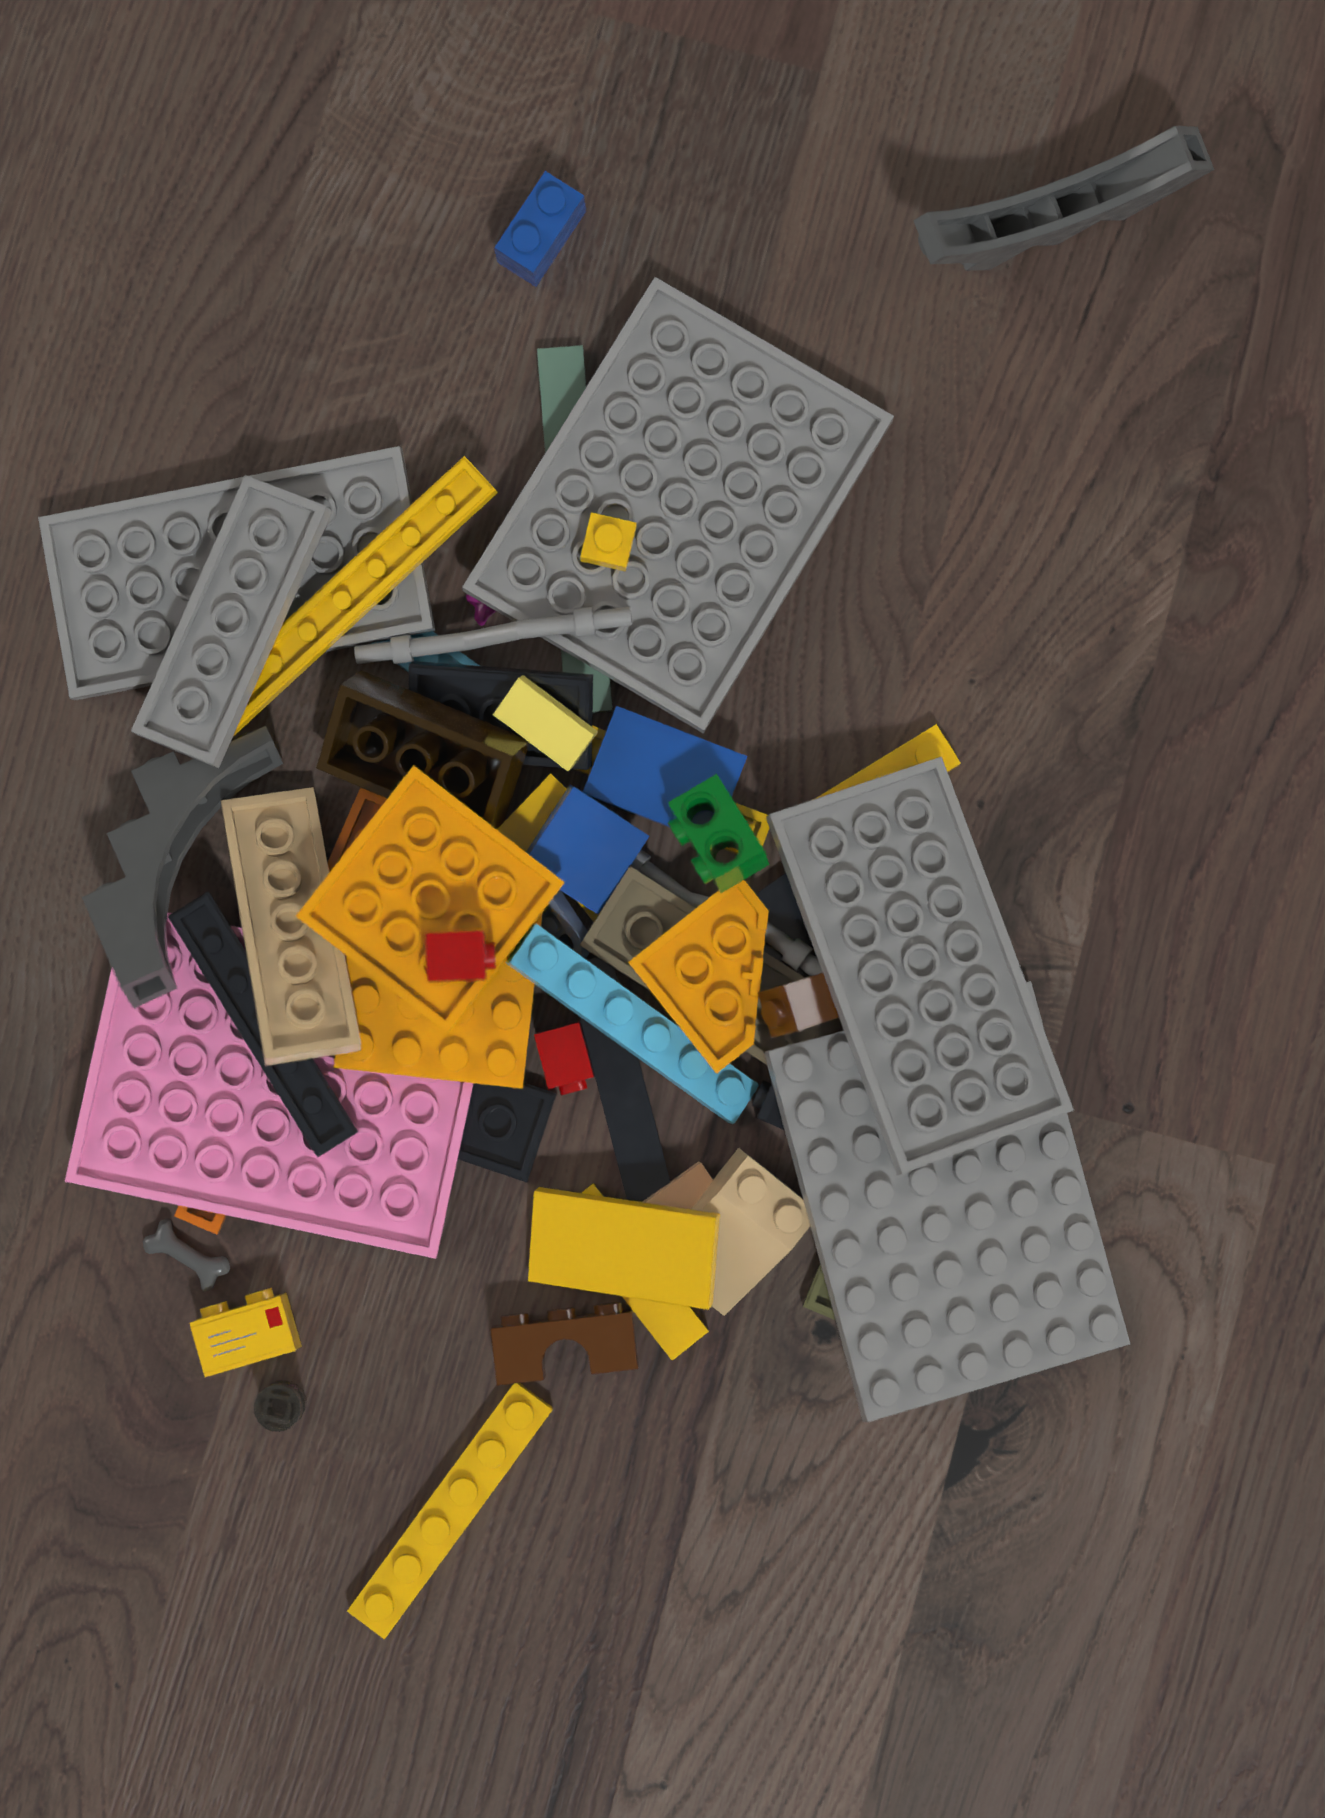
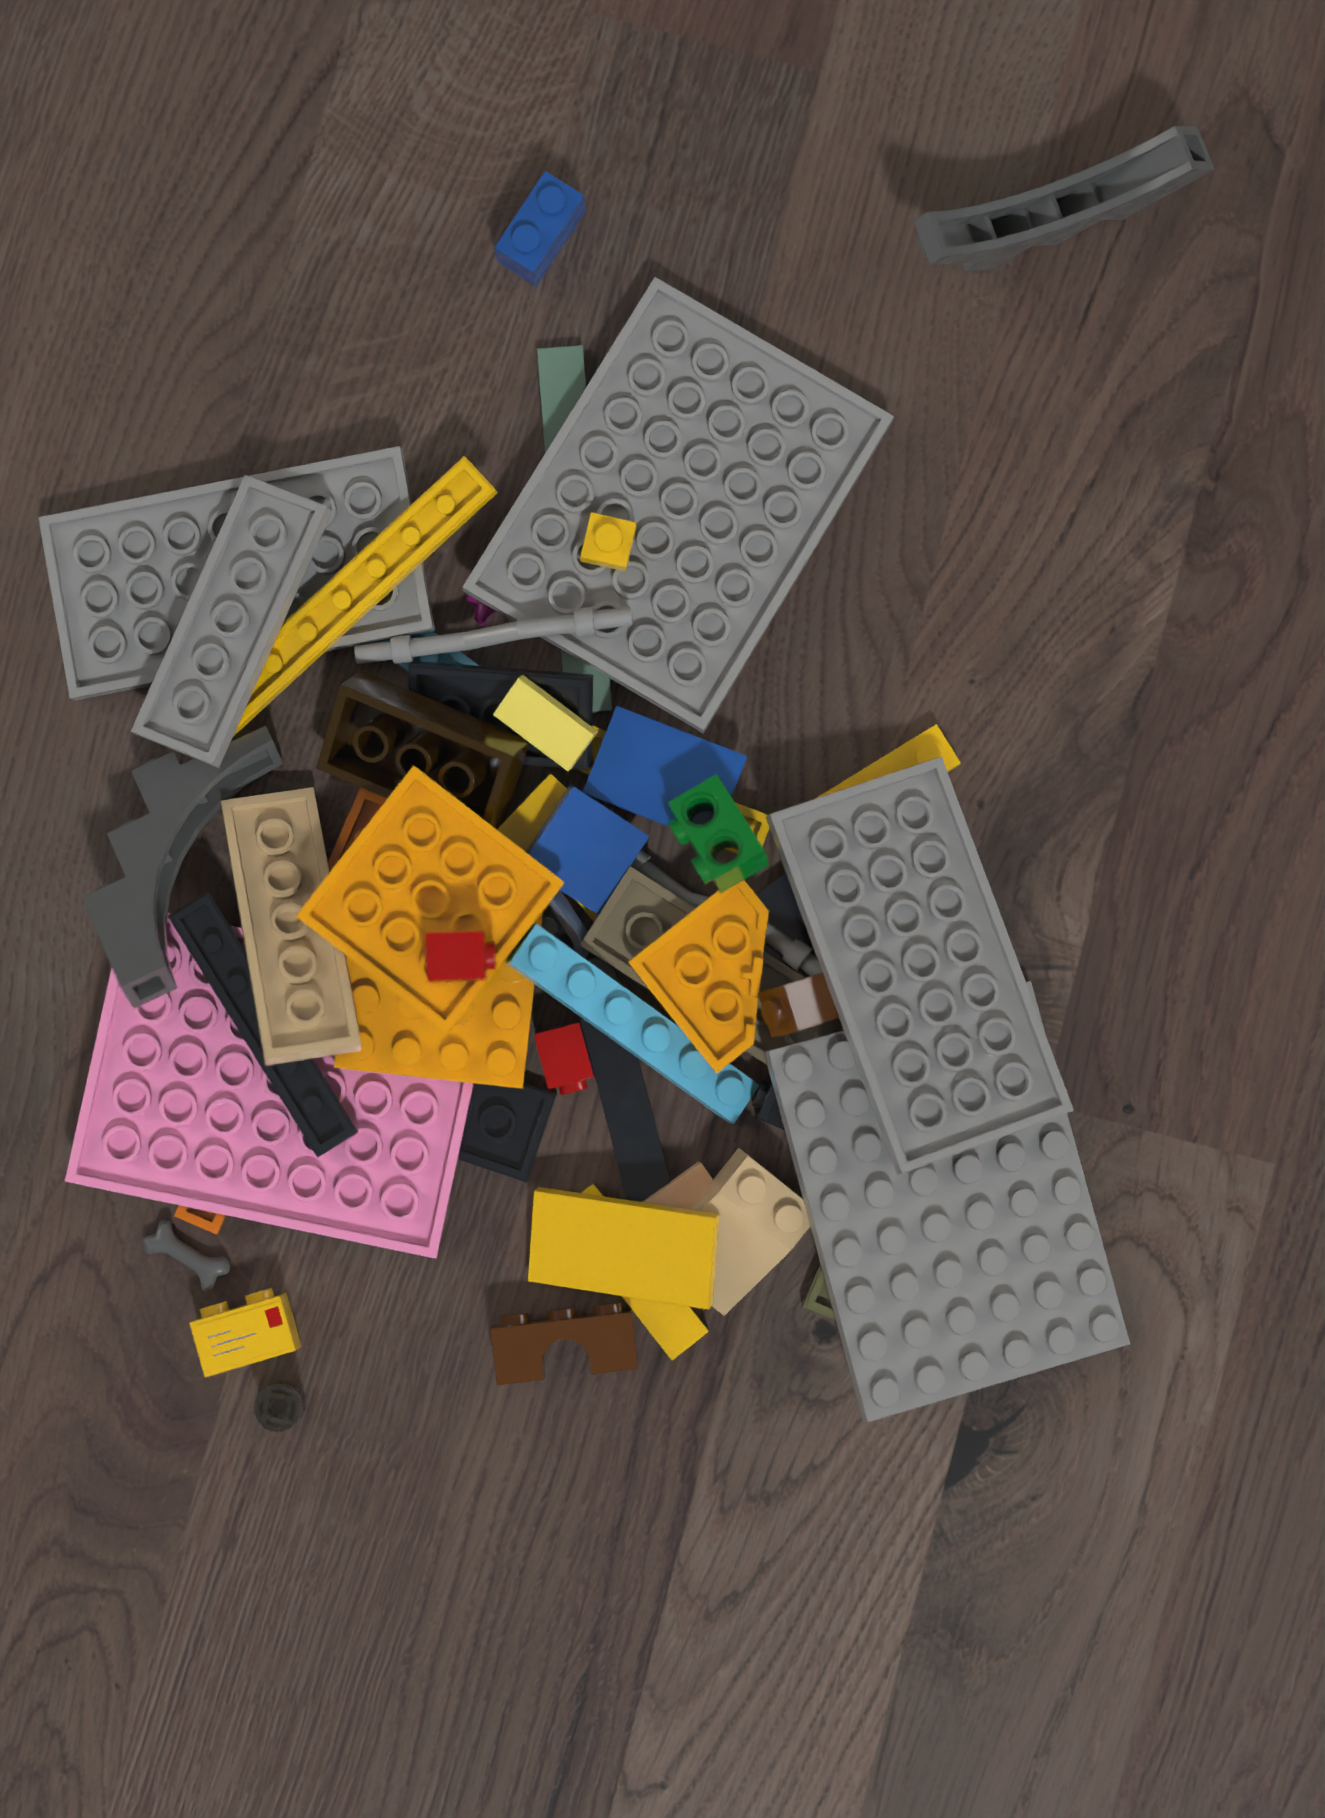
yellow plate [347,1383,553,1640] -> none

